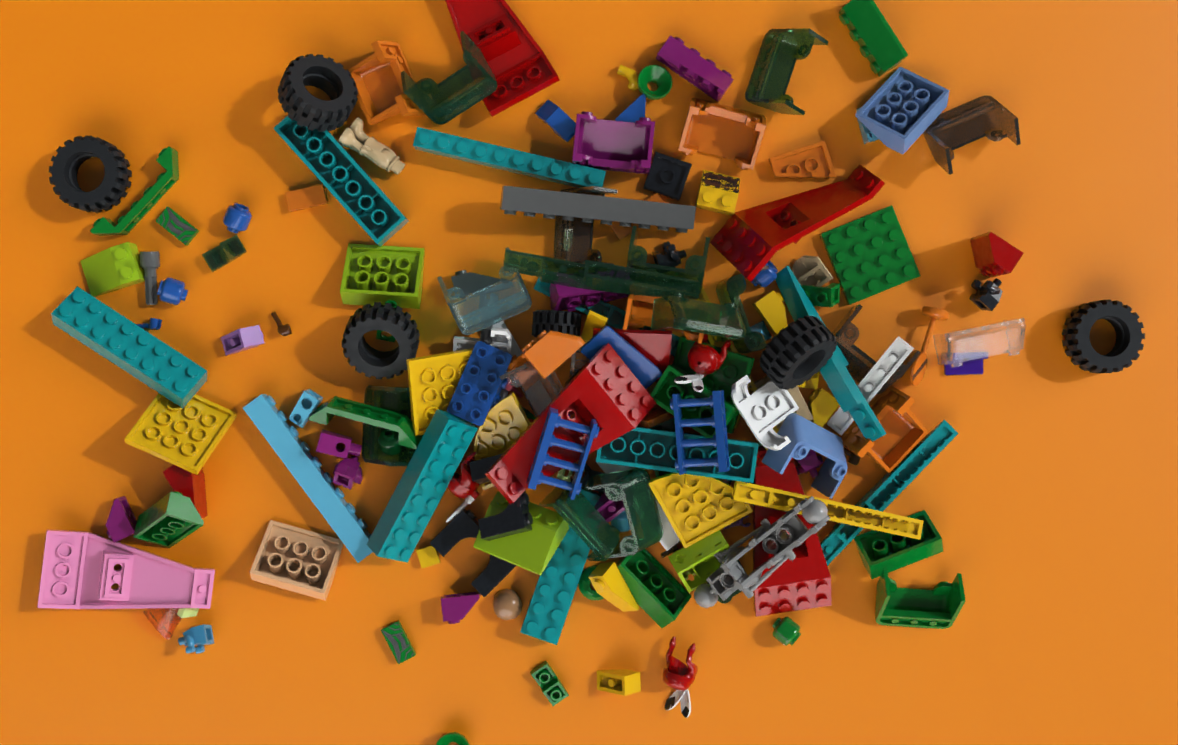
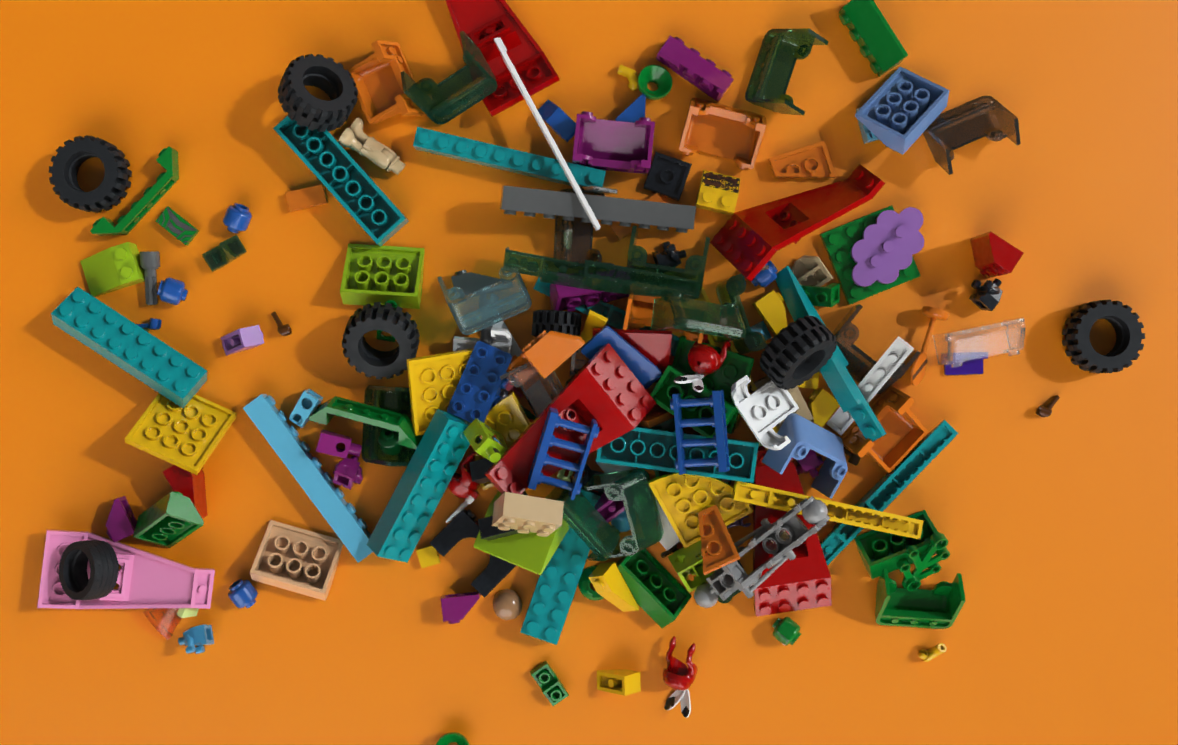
green tile [381,620,416,664] -> none
none -> black tyre [59,540,119,600]
none -> blue head [228,579,258,608]
none -> lime torso [463,418,508,463]
none -> tan brick [492,492,564,537]
none -> white piece [494,37,601,231]
none -> orange wing [698,505,741,575]
none -> medium lavender plate [850,207,924,287]
none -> green plant [897,532,950,591]
none -> yellow arm [918,643,947,662]
none -> reddish brown hand [1036,395,1060,418]

